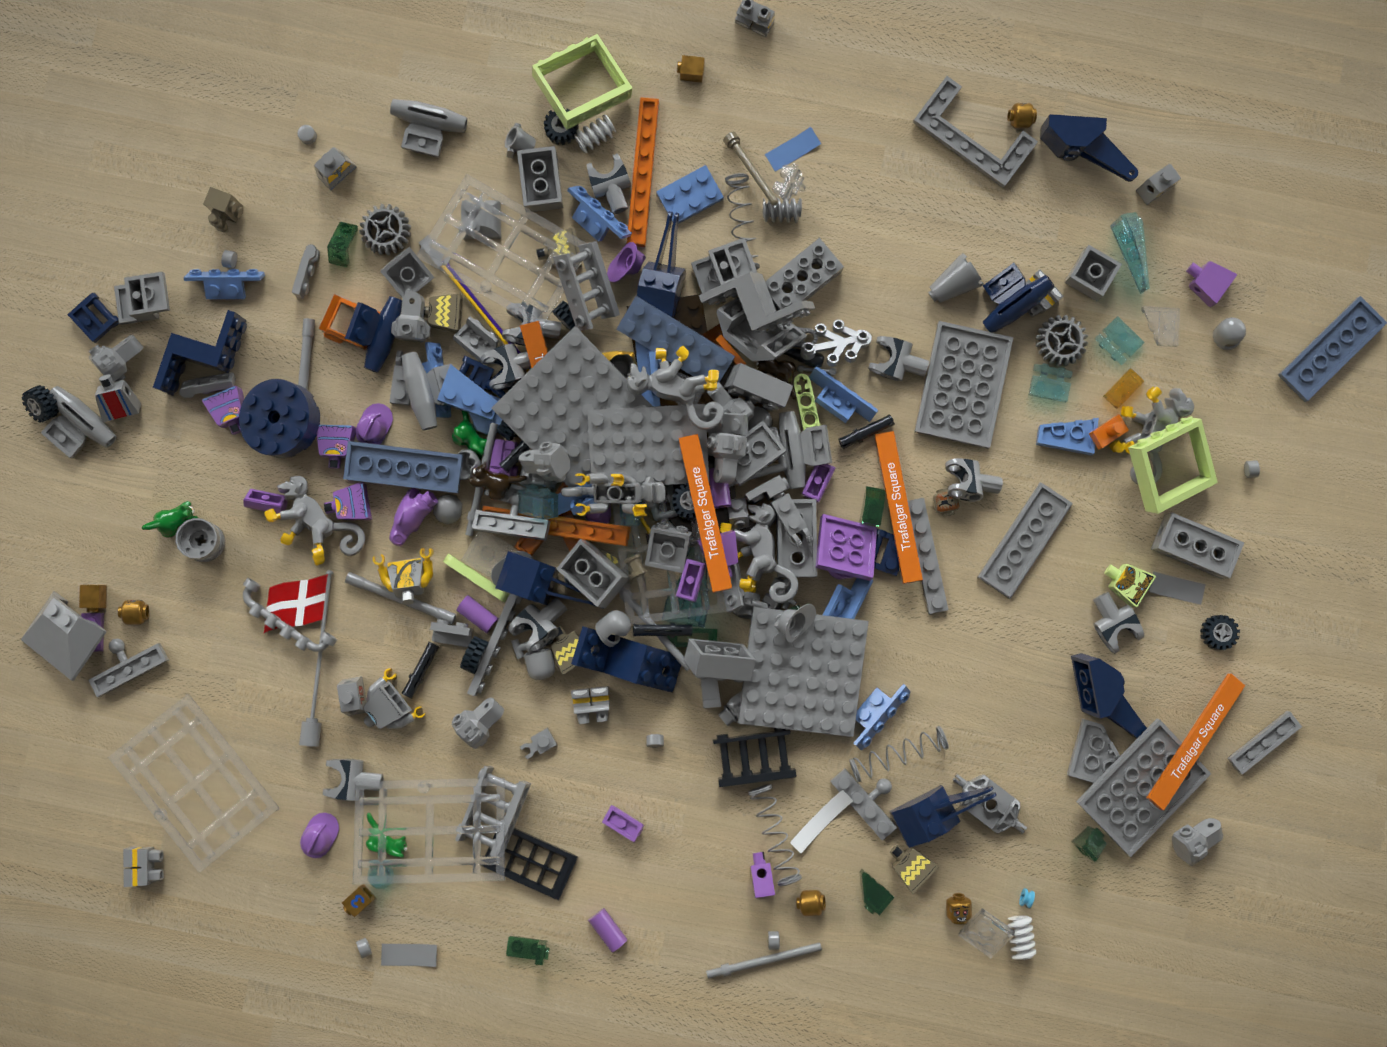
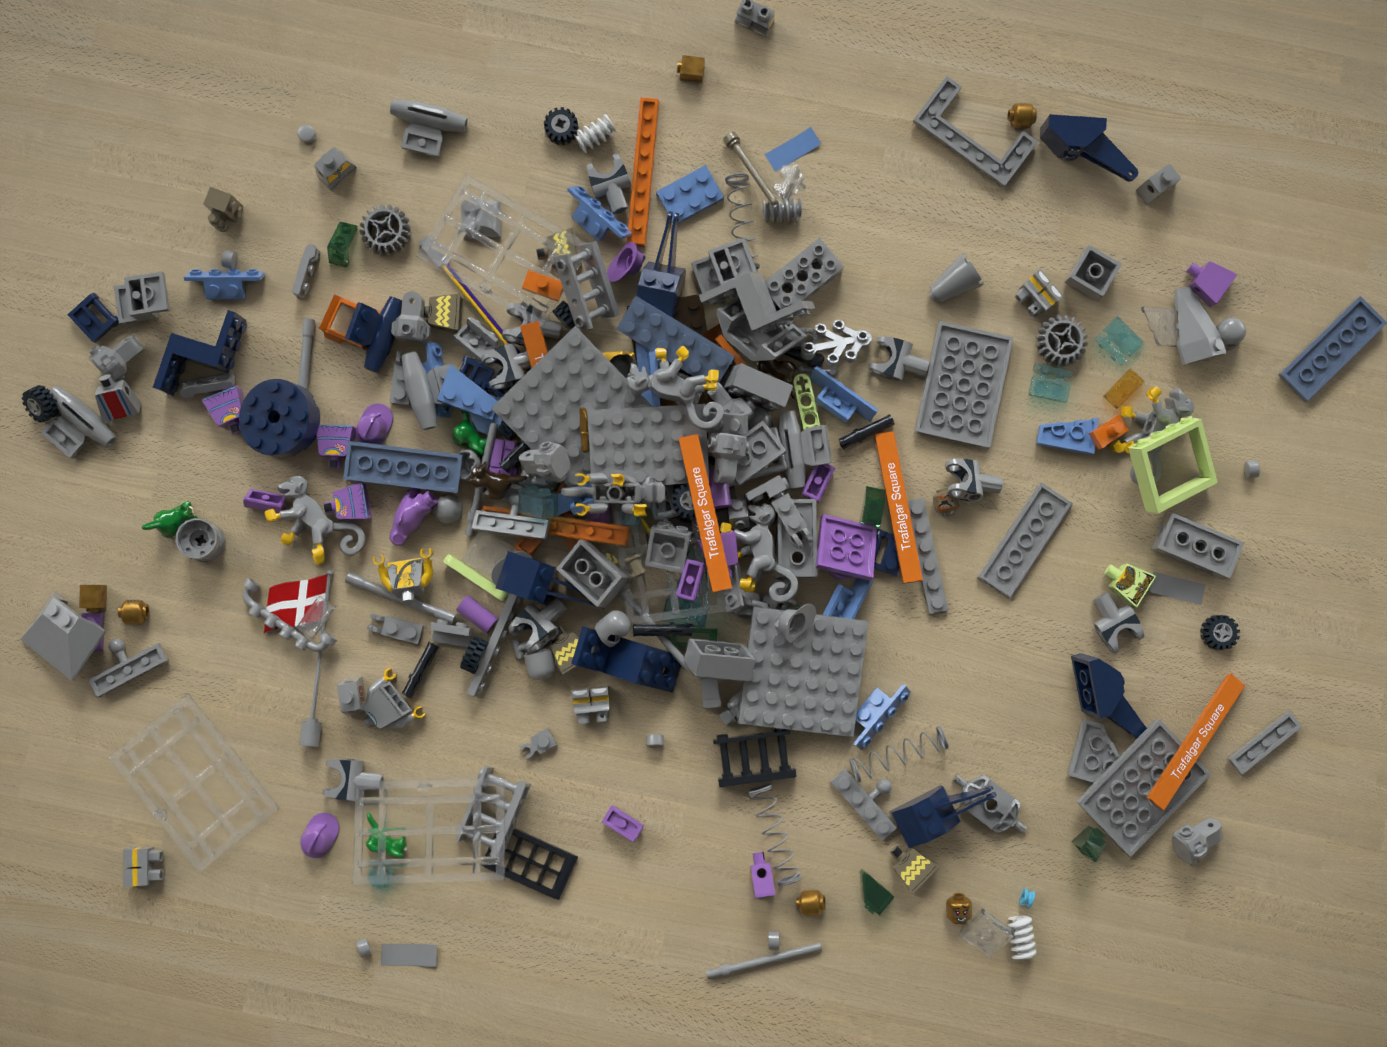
pearl gold brick [342,884,376,918] -> none
light grey slope [380,247,435,298] -> none
light grey piece [452,698,504,749] -> none
light grey piece [505,123,536,159] -> none
clear green bracket [506,936,550,965] -> none
light grey brick [517,146,564,213] -> none
yellowish green window [532,34,632,130] -> none
medium lavender brick [588,908,627,952] -> none
white sticker [790,790,853,853] -> none
dark blue plate [983,263,1055,333] -> none
clear light blue wedge [1110,212,1150,294] -> none
none -> clear plate [296,596,336,639]
none -> light grey hinge [367,614,424,644]
none -> orange tile [522,270,563,302]
none -> pearl gold piece [579,408,590,453]
none -> light grey wedge [1174,287,1226,365]

